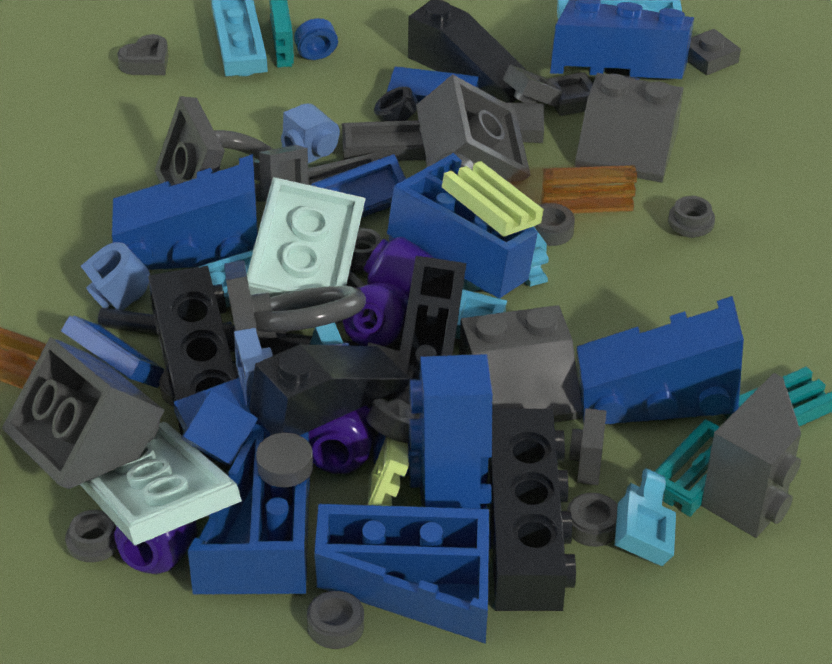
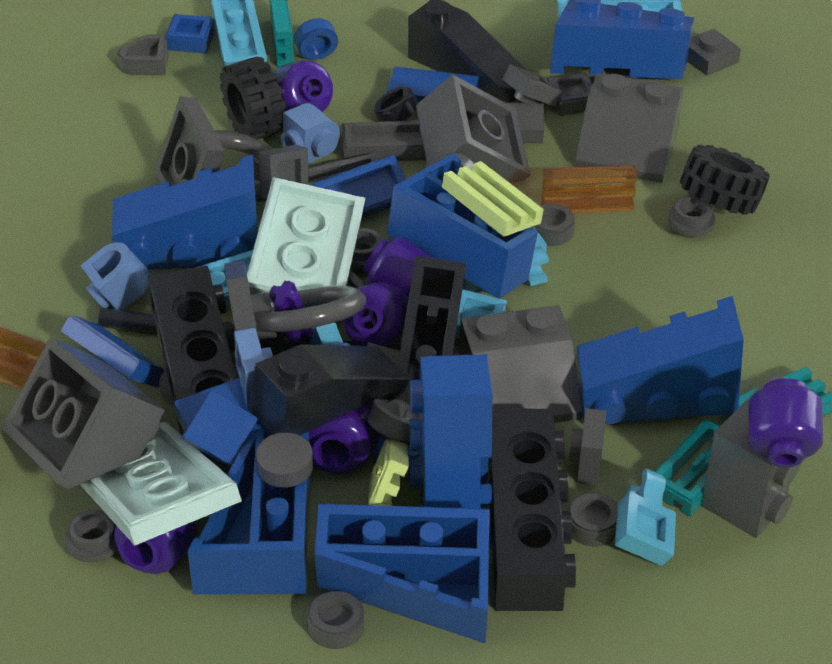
none -> blue tile [165,14,215,53]
none -> black tyre [220,56,286,139]
none -> dark purple axle [269,280,314,347]
none -> dark purple head [275,60,333,112]
none -> black tyre [680,144,770,215]
none -> dark purple head [749,378,823,467]

